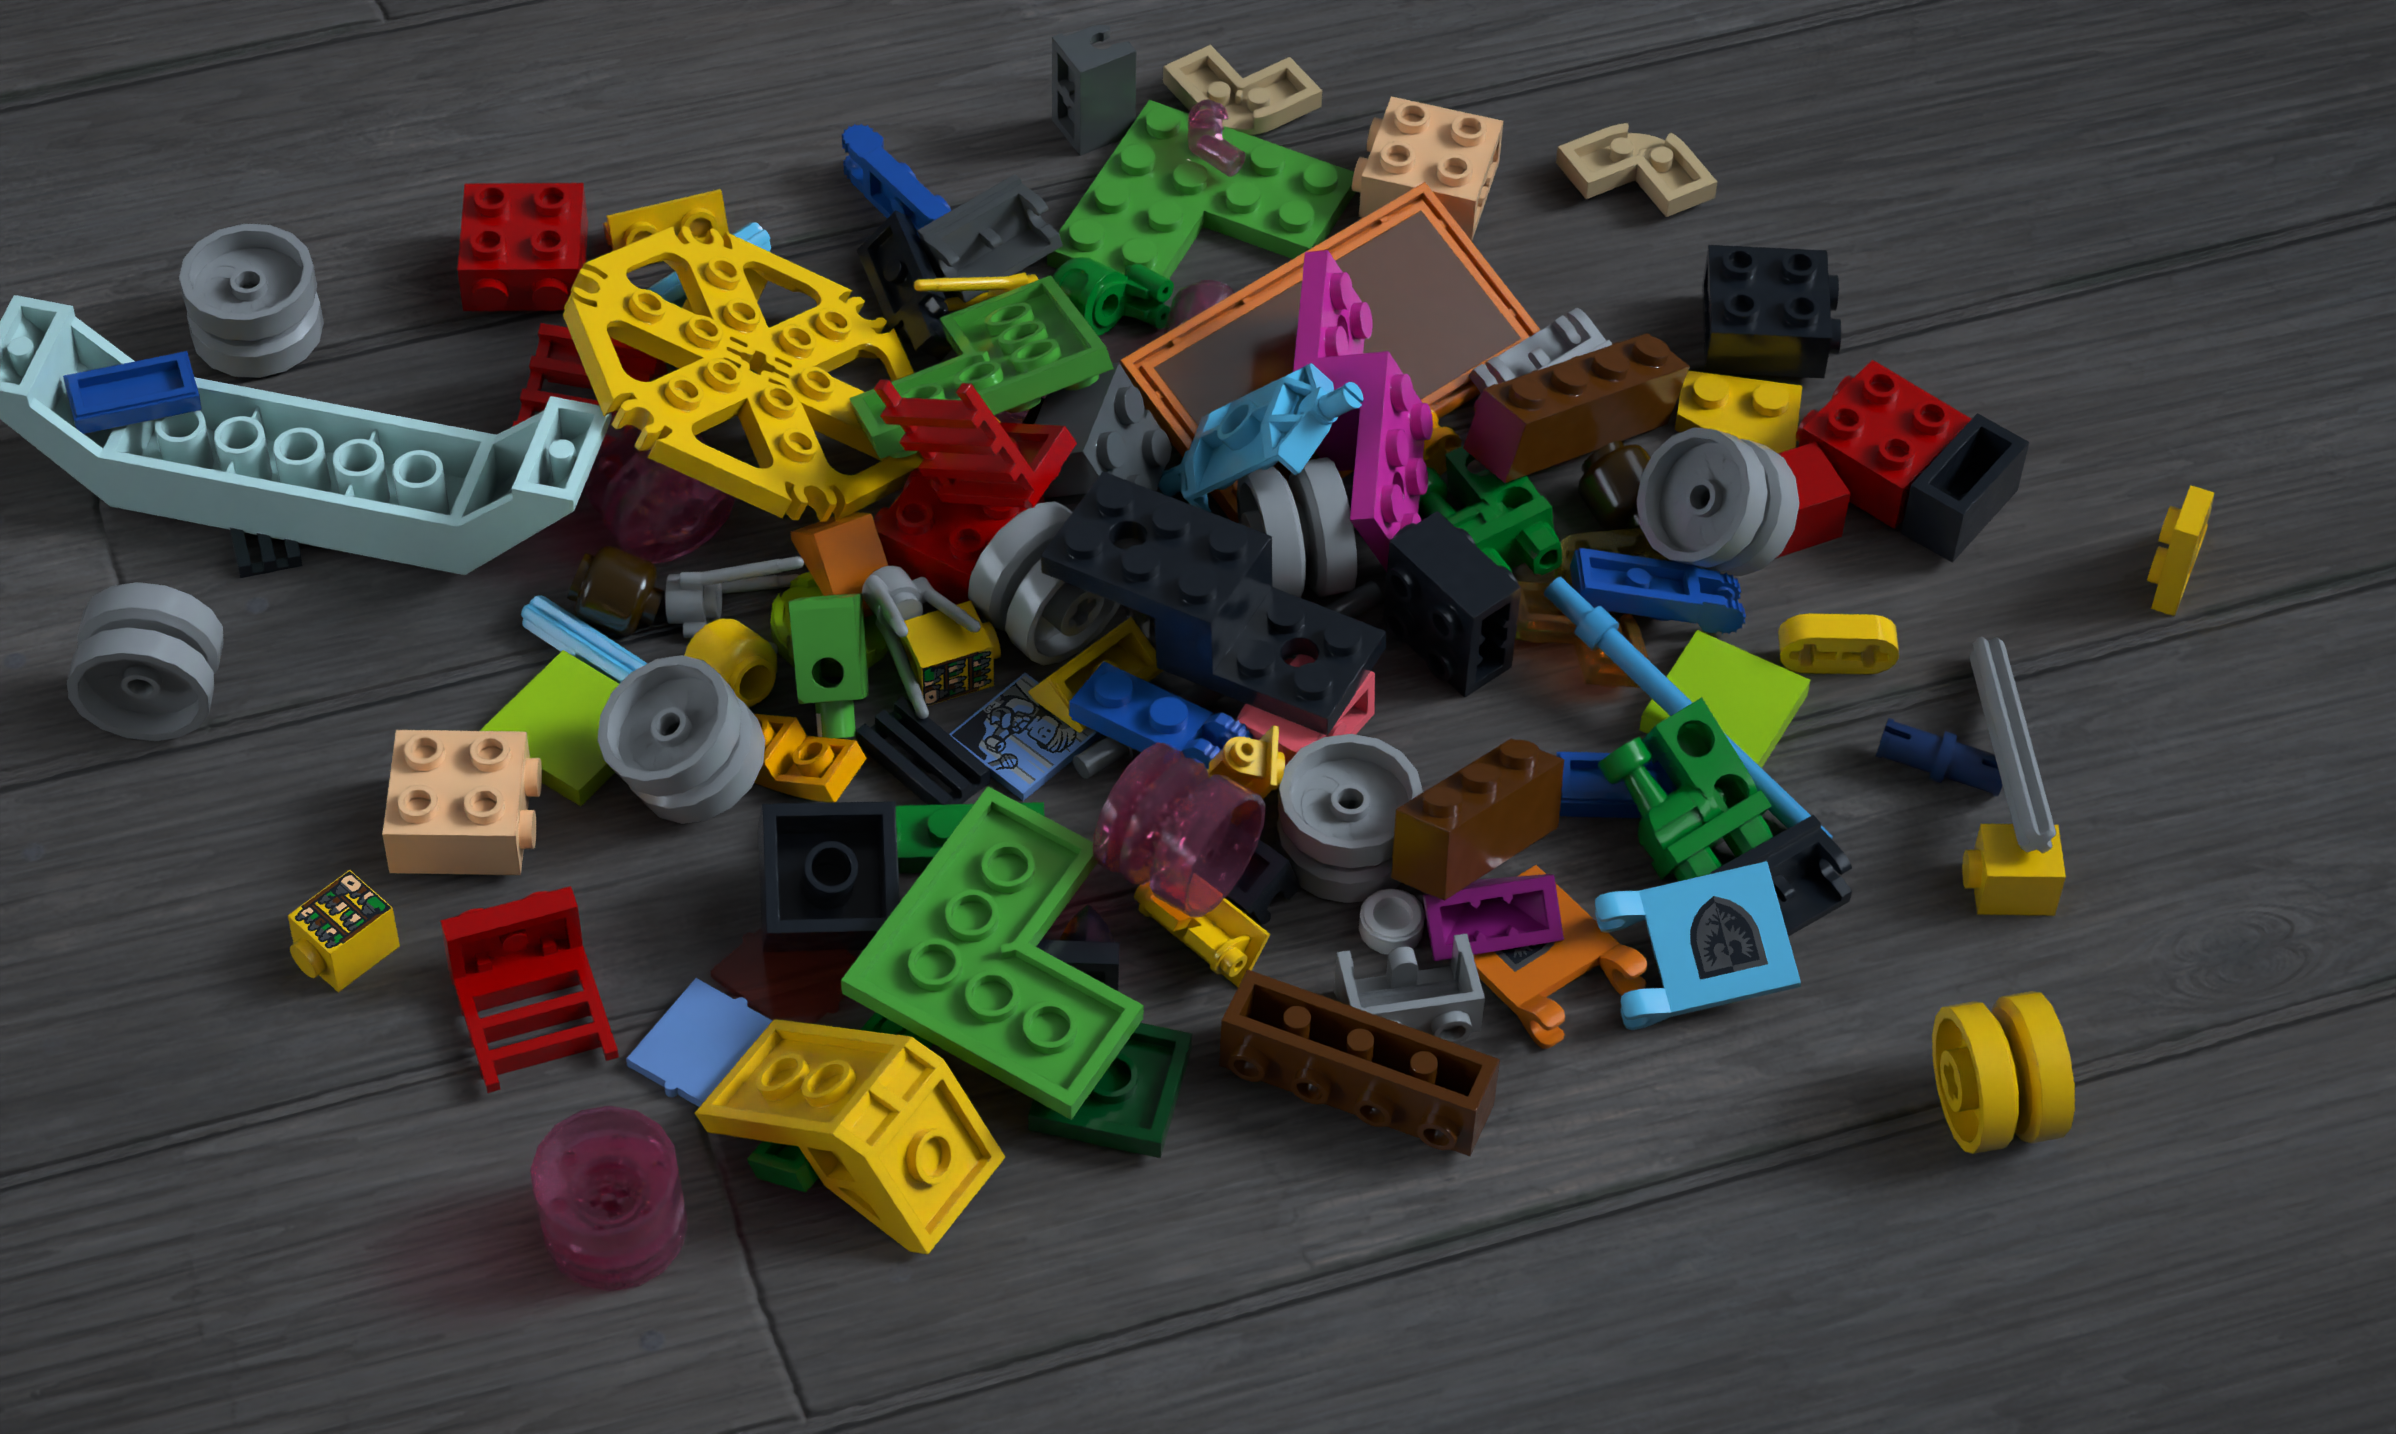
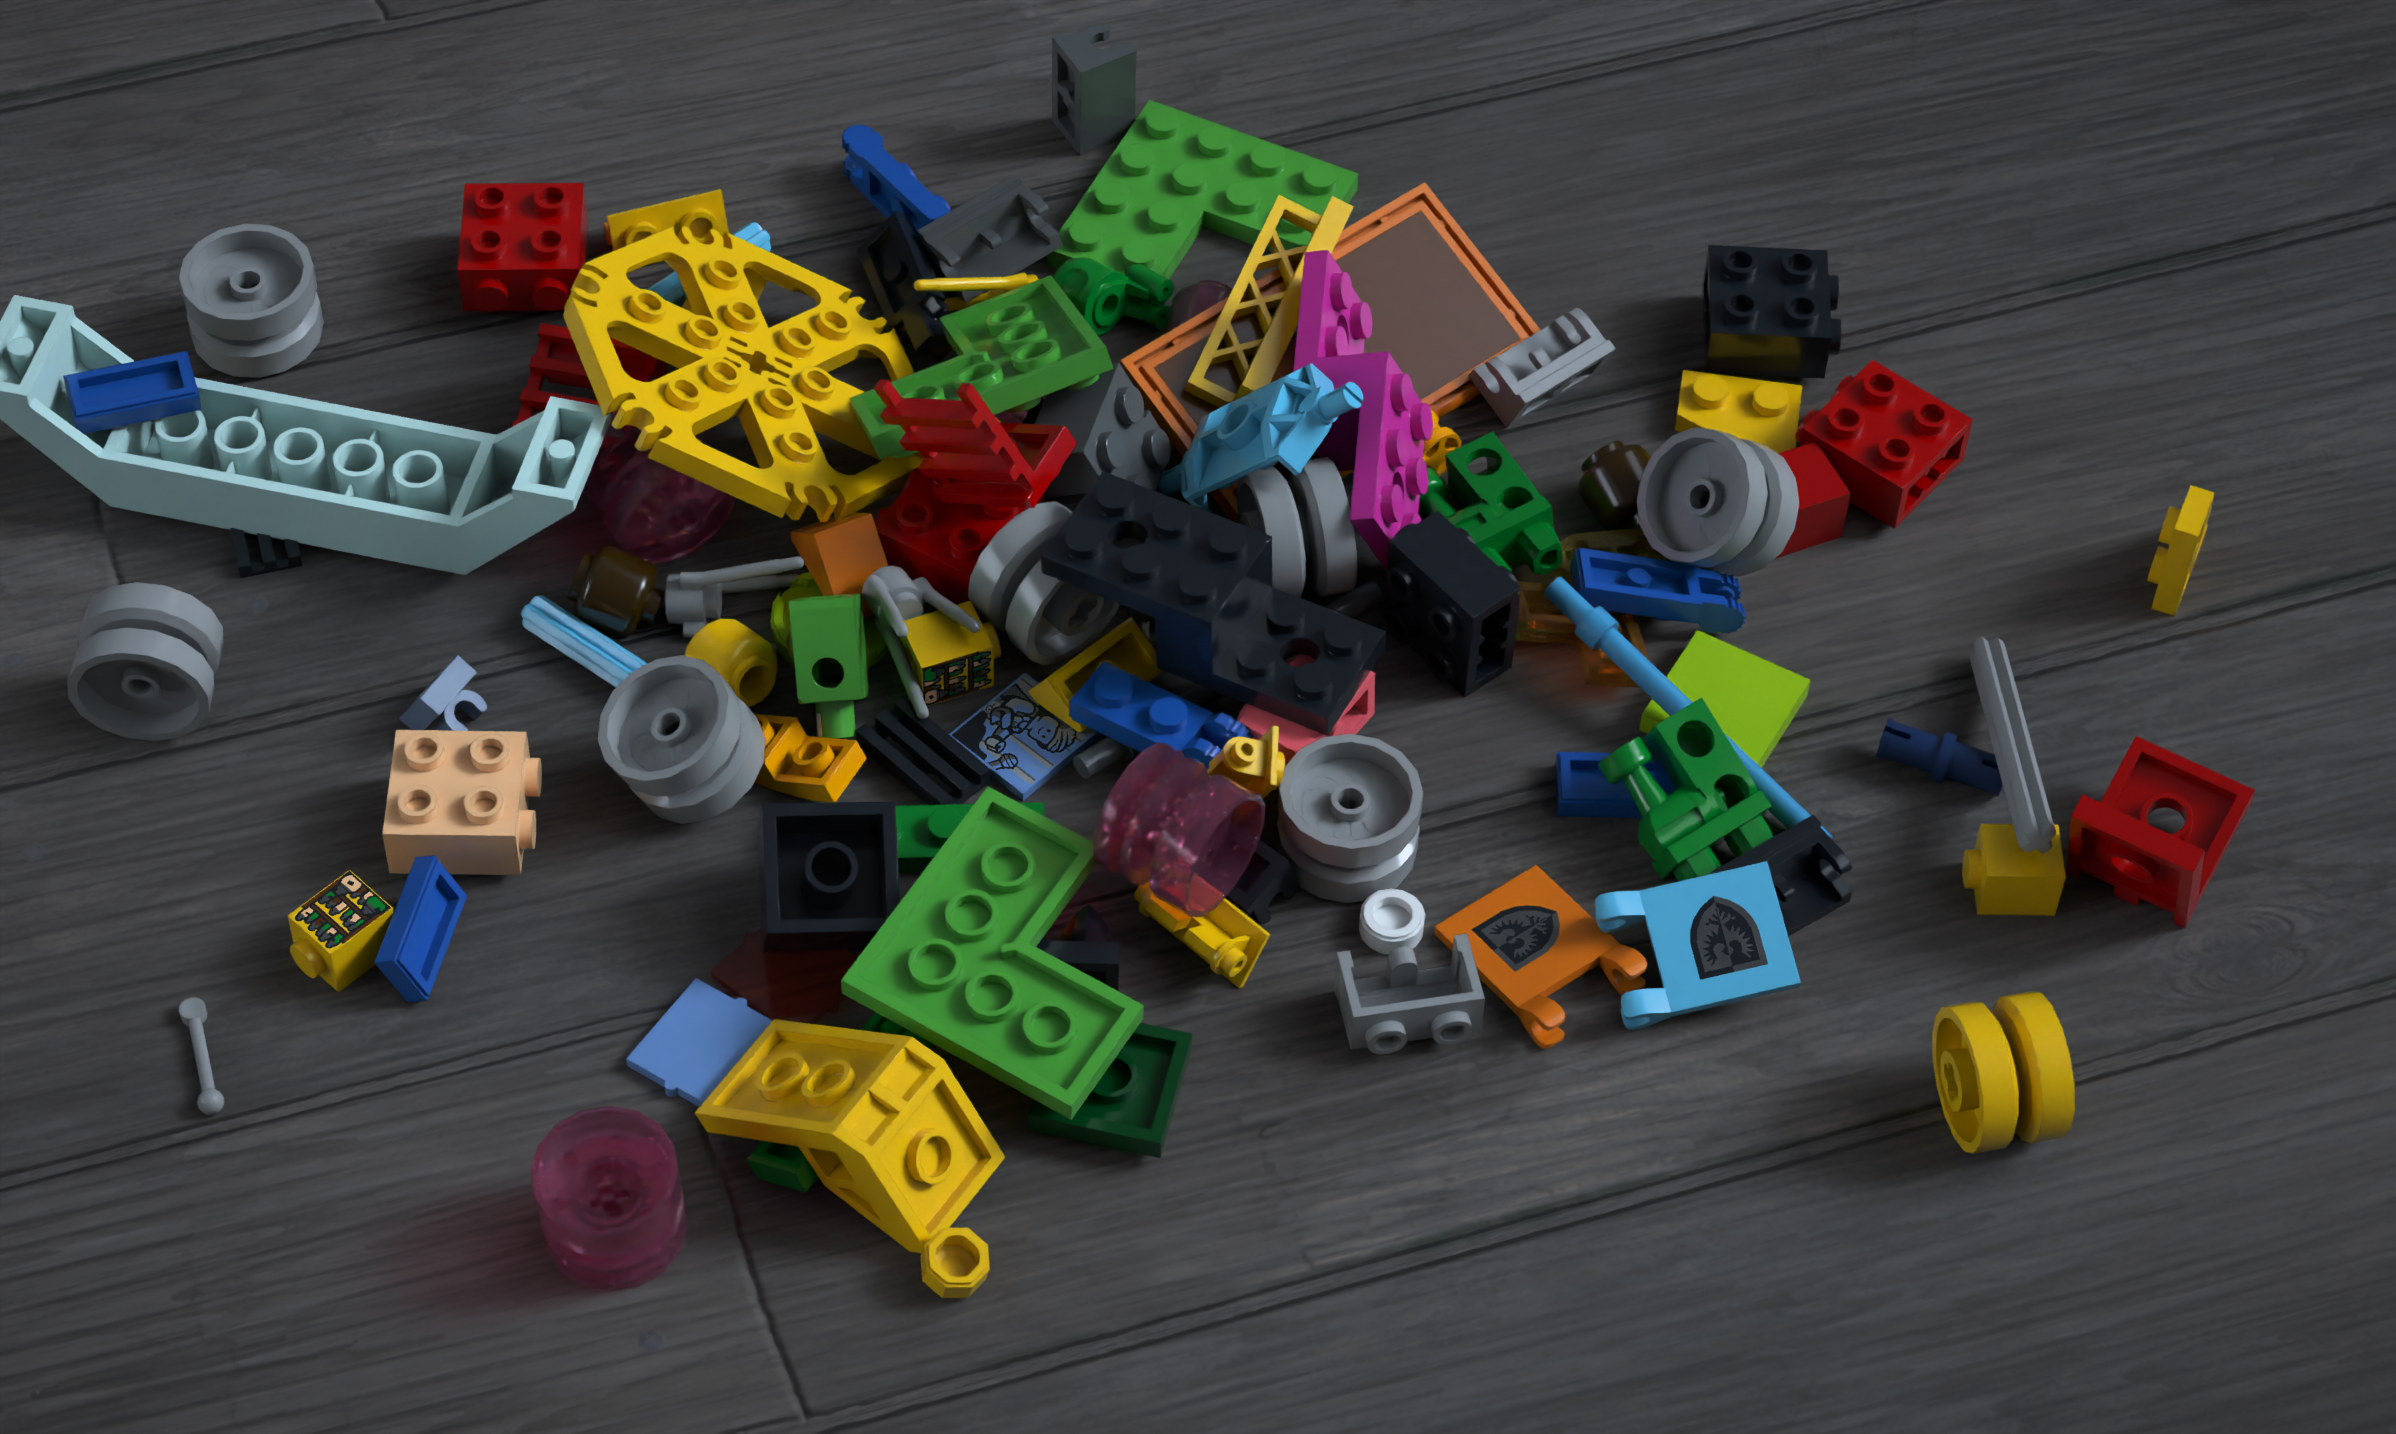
red plate [440,886,619,1093] -> none
lime tile [480,650,619,807] -> none
tan plate [1163,45,1322,135] -> none
clear pink arm [1187,99,1246,177] -> none
reddish brown brick [1219,969,1500,1156] -> none
light nougat brick [1352,96,1504,241] -> none
reddish brown brick [1391,738,1564,901] -> none
magenta slope [1423,874,1564,961] -> none
reddish brown brick [1463,333,1690,483] -> none
tan plate [1556,123,1717,217] -> none
yellow beam [1778,613,1899,674] -> none
black piece [1901,413,2030,563] -> none
none -> light grey hinge [179,997,224,1115]
none -> blue tile [374,855,467,1003]
none -> sand blue tile [399,655,488,731]
none -> yellow tile [920,1228,990,1298]
none -> yellow fence [1184,195,1354,408]
none -> red bracket [2066,736,2255,928]

